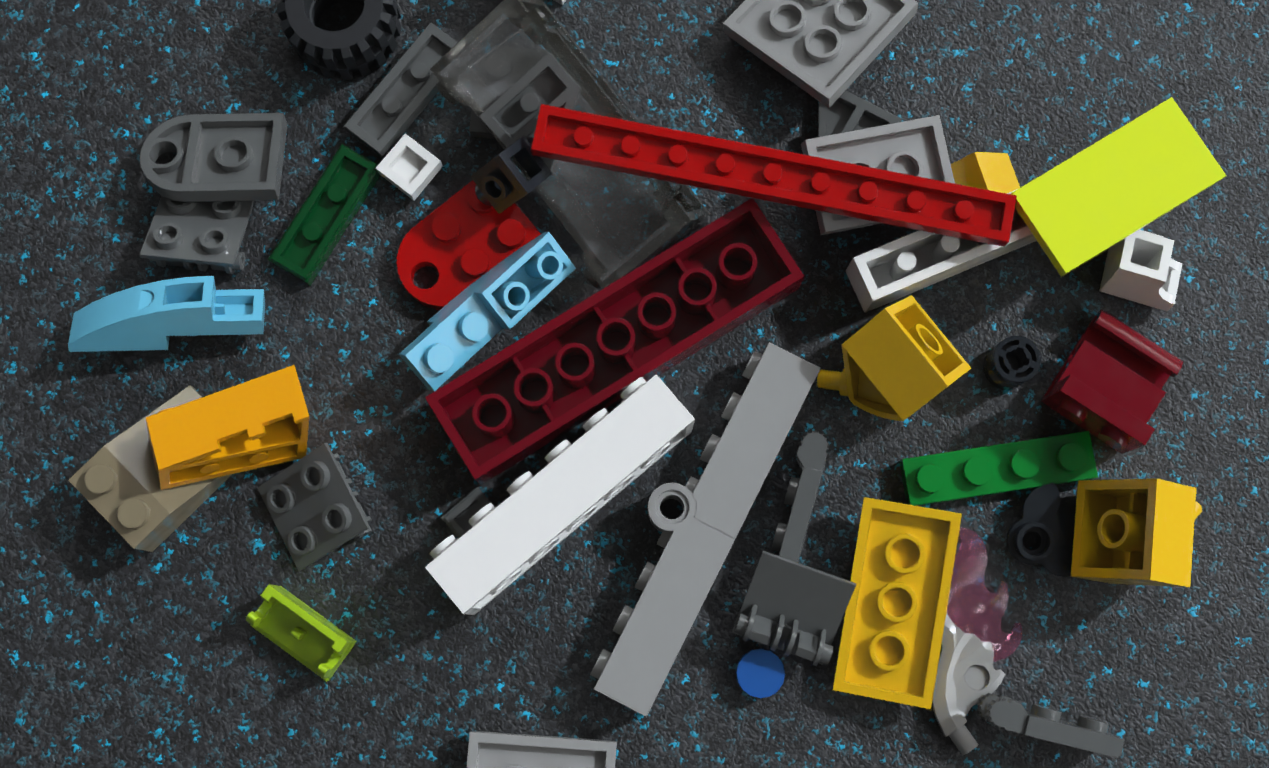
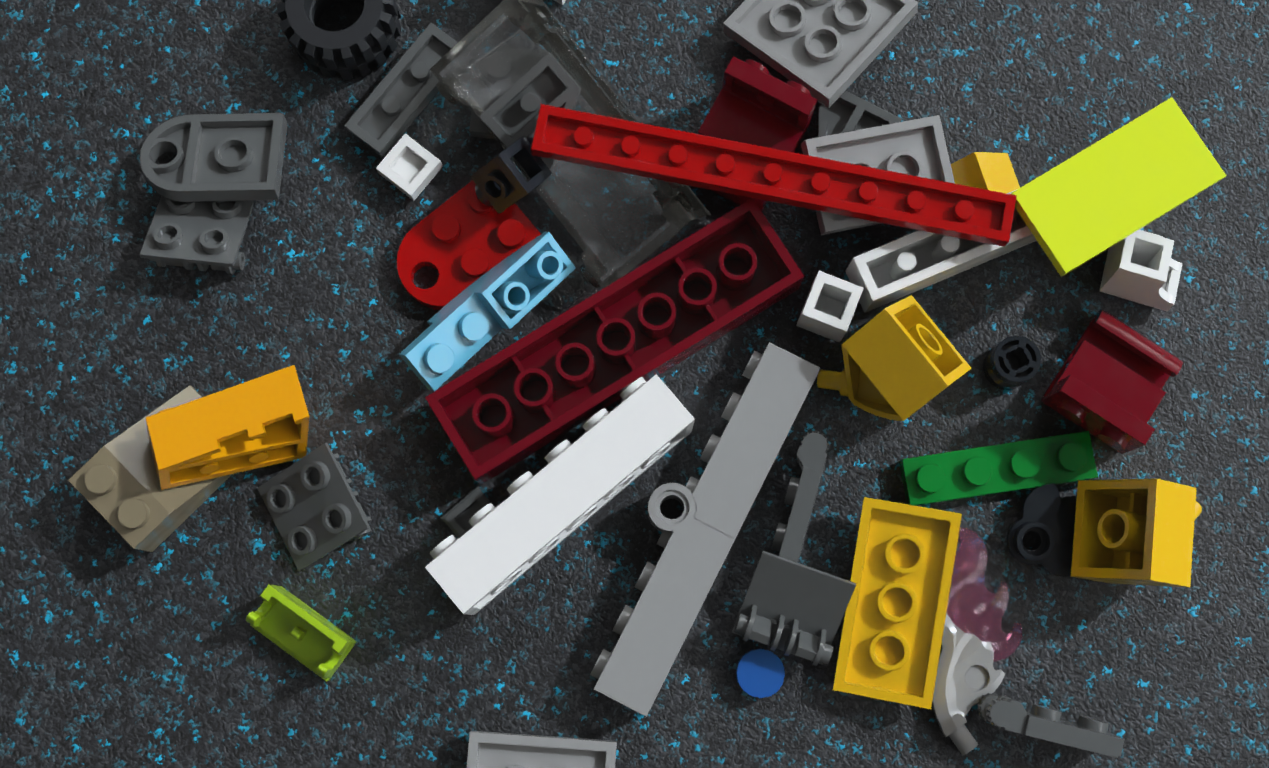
medium azure slope [68,276,265,352] -> none
dark green tile [268,145,381,286] -> none
none -> dark red piece [698,56,818,211]
none -> white brick [796,271,864,343]

